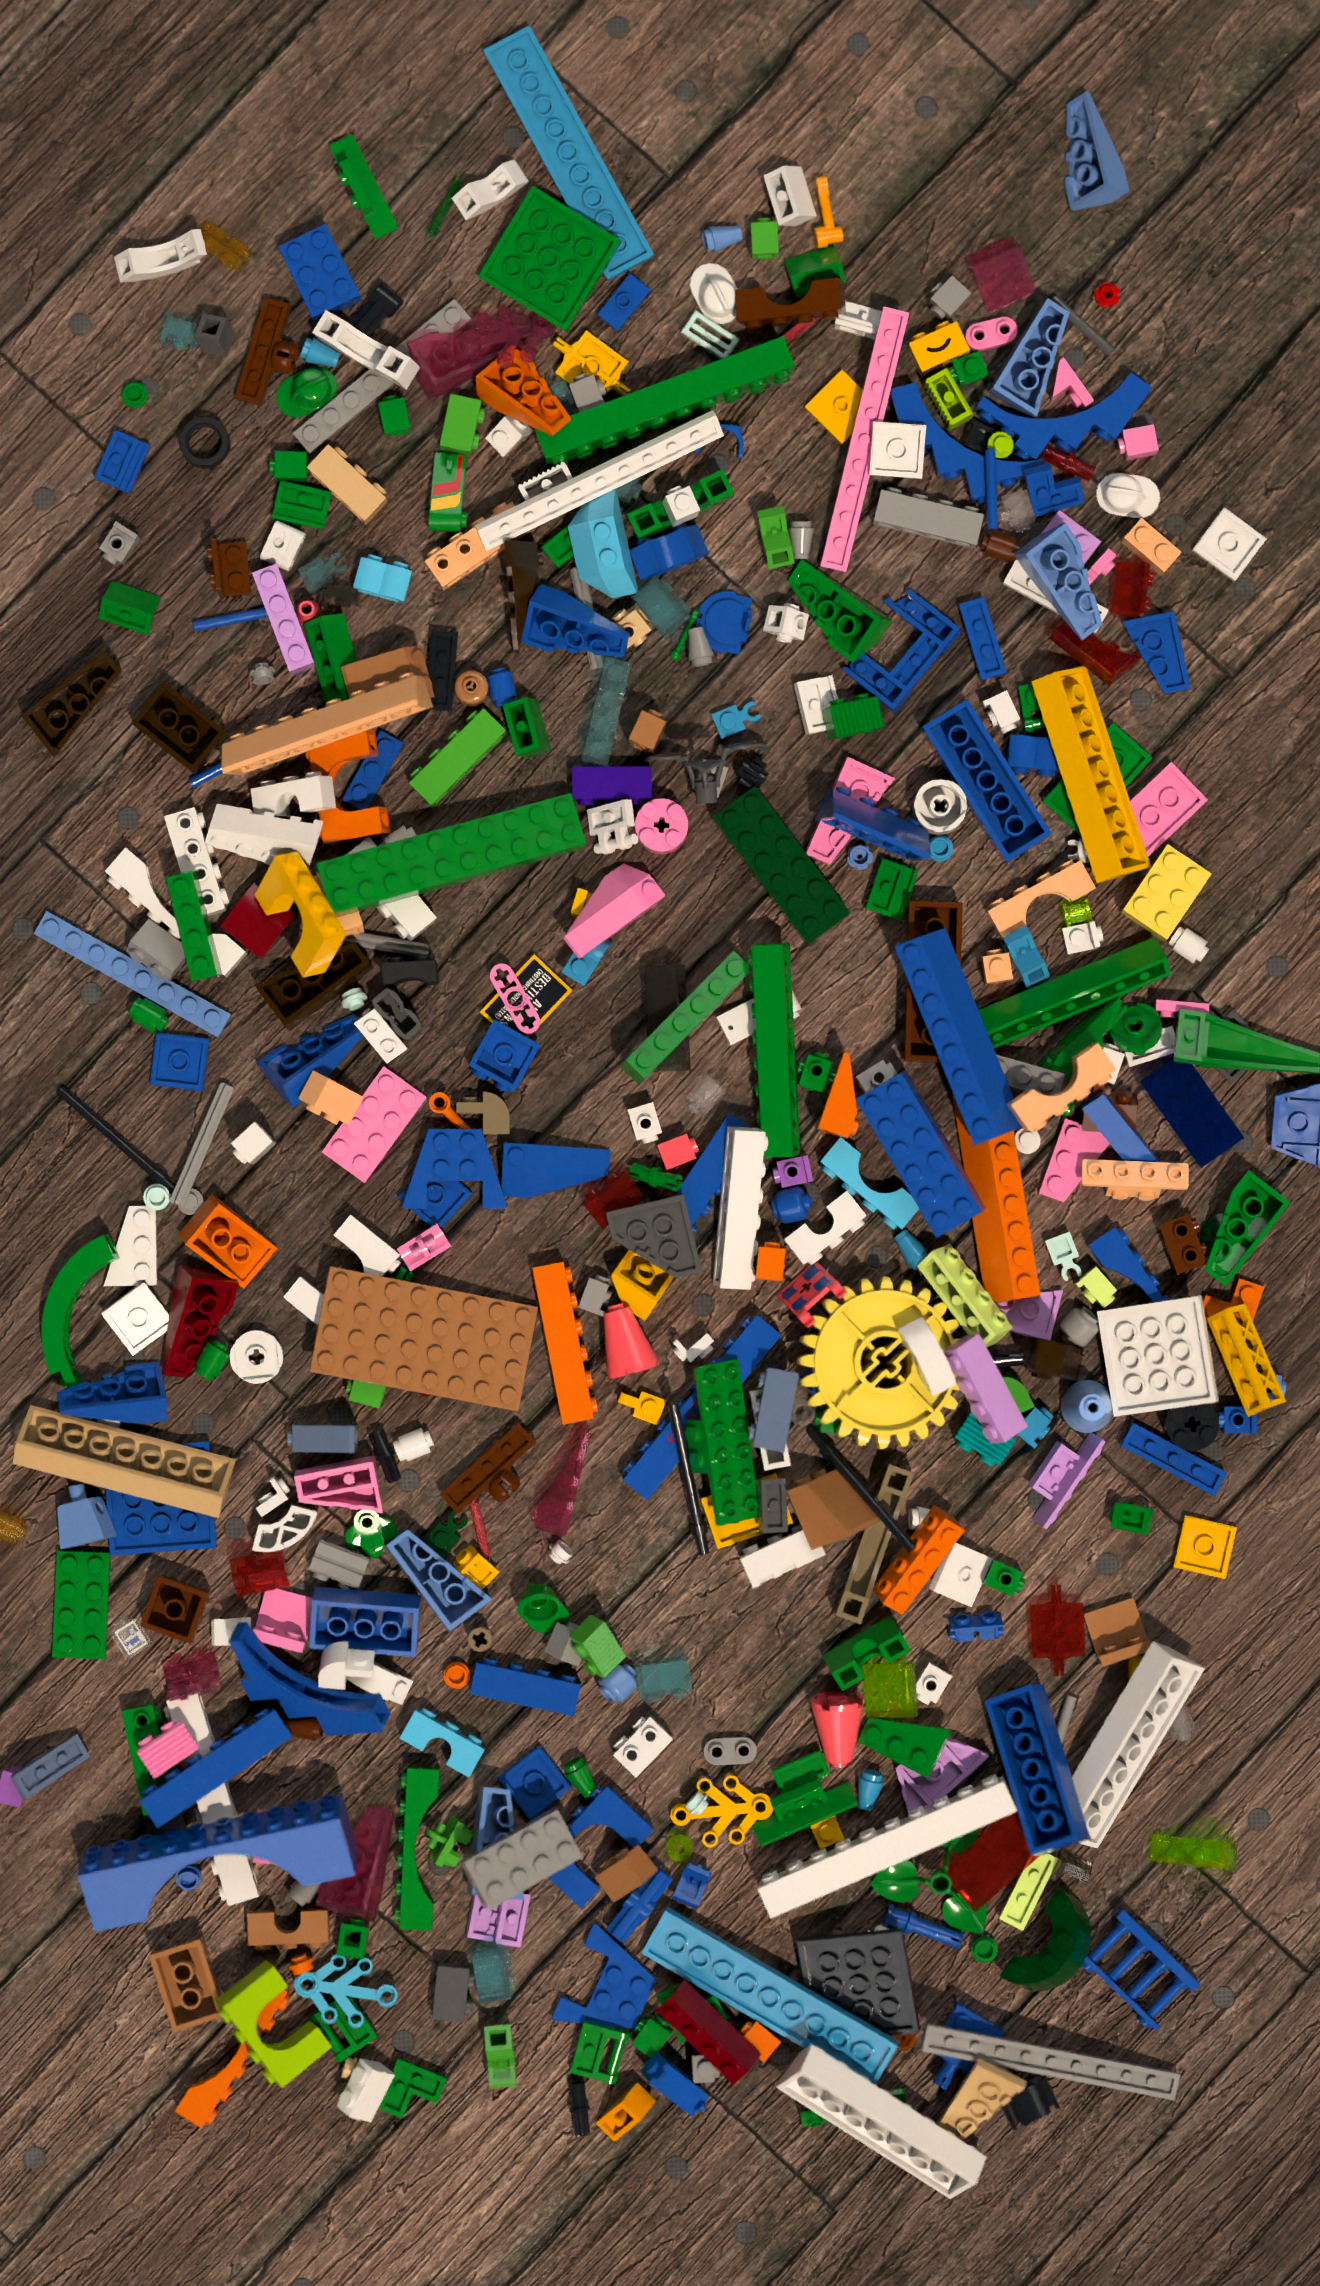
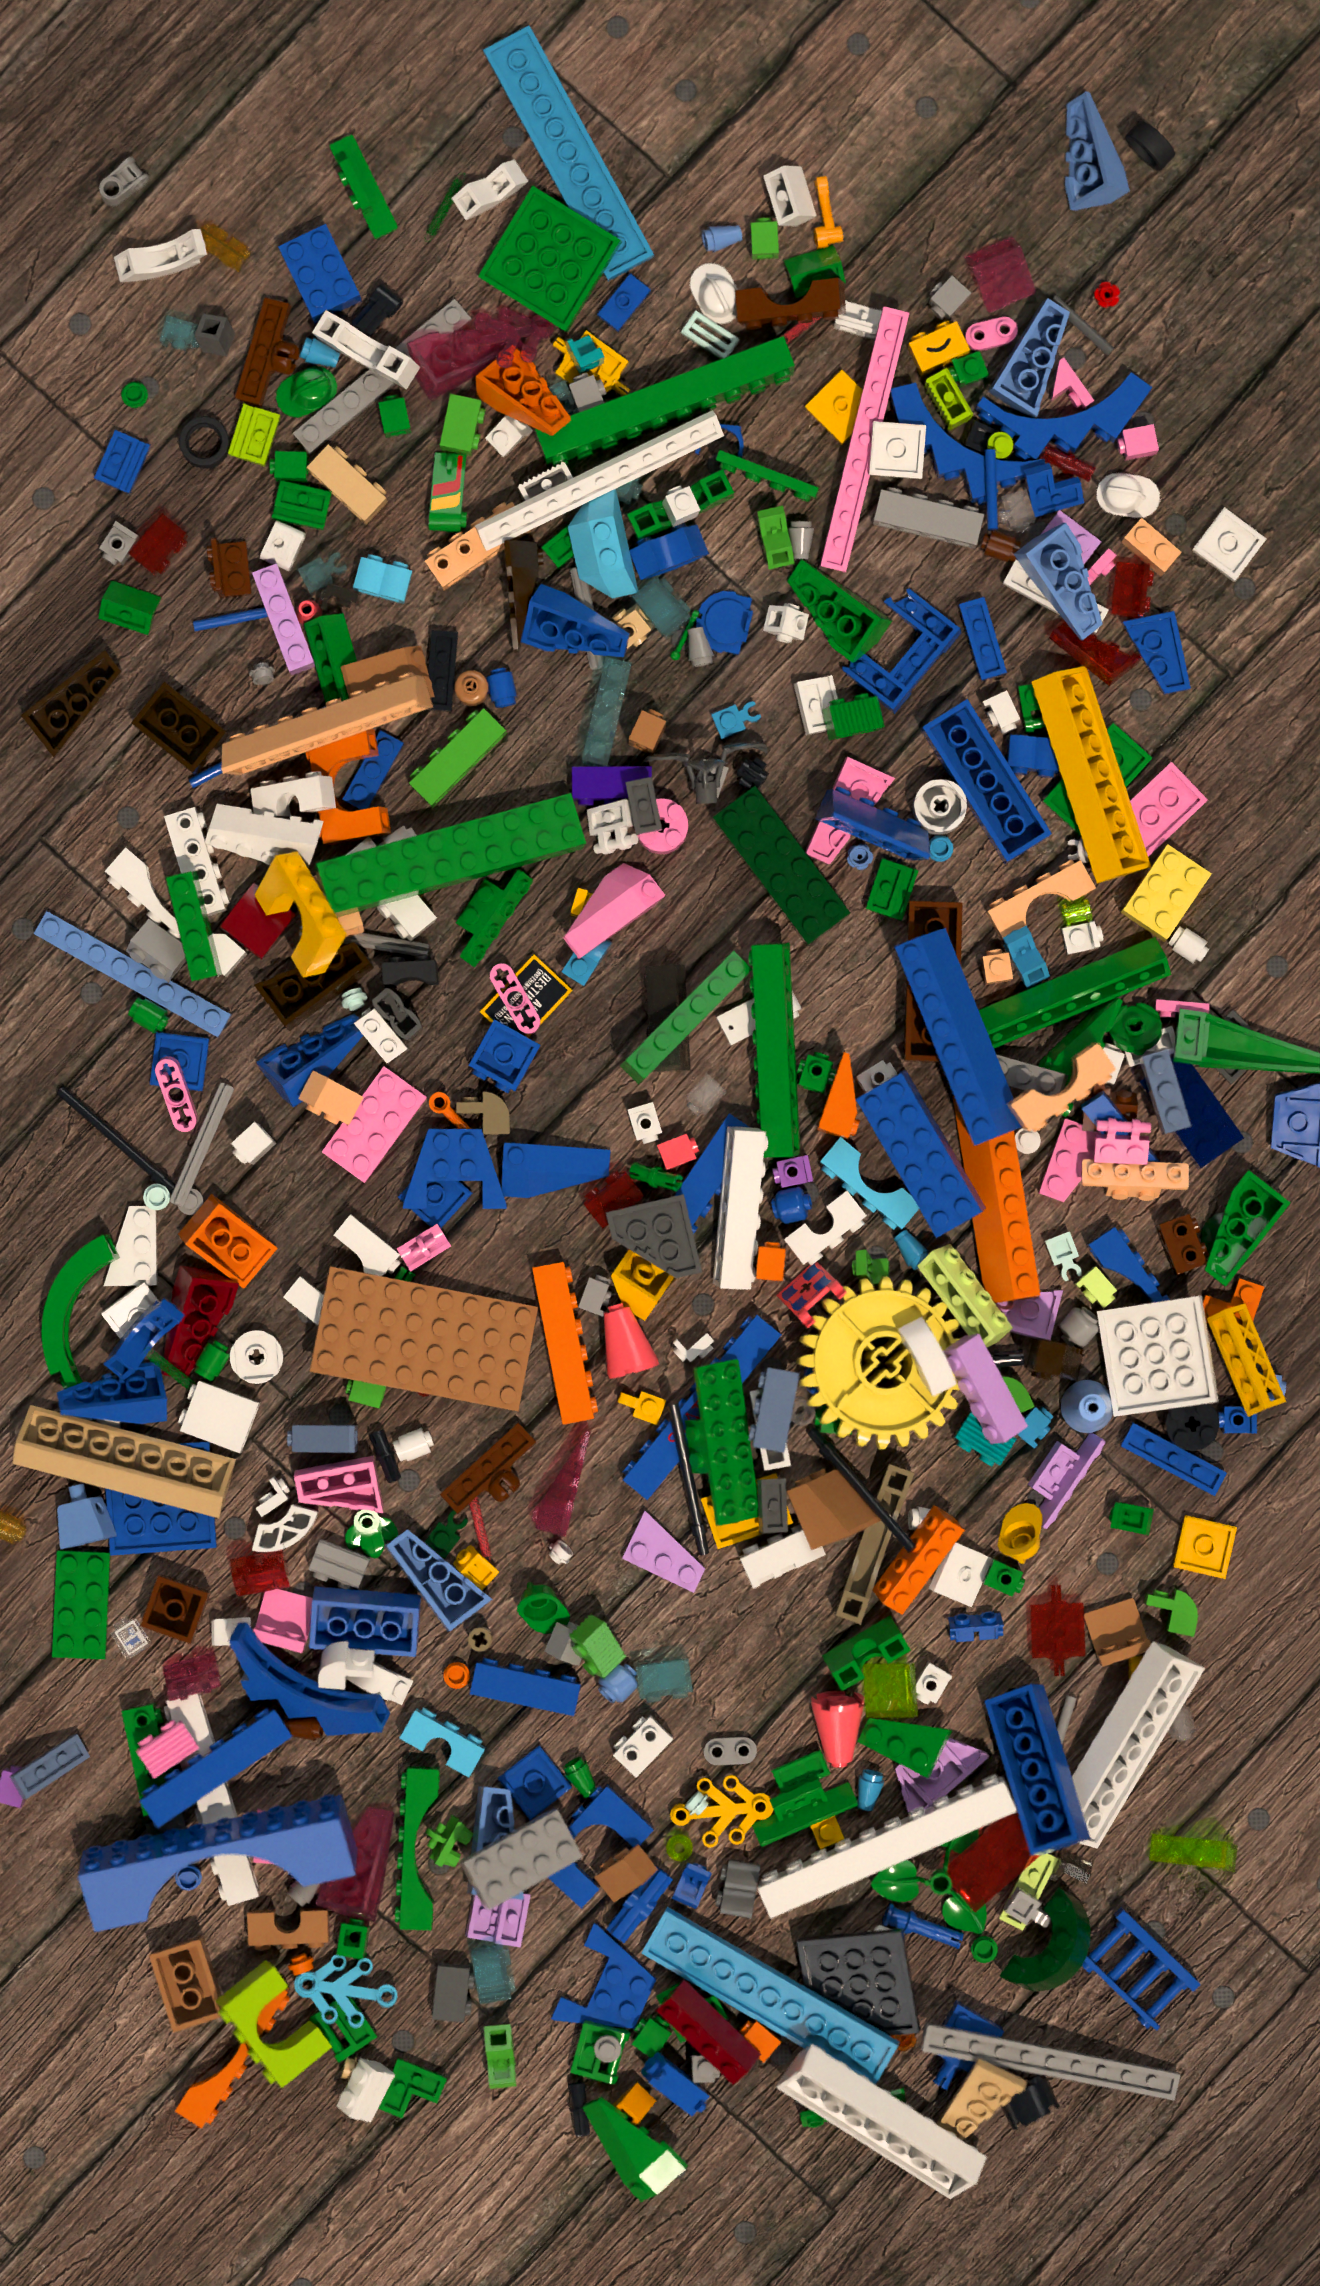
green brick [503,697,551,758] -> none
none -> light grey piece [99,157,150,206]
none -> blue arch [104,1299,184,1380]
none -> clear red brick [128,513,188,577]
none -> green piece [144,1347,196,1391]
none -> bright pink beam [155,1056,198,1132]
none -> white brick [178,1381,260,1453]
none -> lime plate [228,404,281,467]
none -> green bracket [456,869,533,967]
none -> teal panel [566,335,605,375]
none -> green wedge [583,2097,688,2202]
none -> light grey plate [594,2035,621,2062]
none -> lavender wing [622,1511,705,1593]
none -> dark grey plate [626,777,662,835]
none -> dark grey brick [715,1859,760,1919]
none -> green plate [716,450,819,502]
none -> bright green bracket [852,1250,889,1286]
none -> yellow piece [997,1503,1042,1564]
none -> light grey plate [1003,1887,1051,1928]
none -> bright pink plate [1094,1118,1151,1165]
none -> black tyre [1125,121,1175,171]
none -> sand blue brick [1139,1049,1191,1135]
none -> bright green brick [1144,1588,1198,1637]

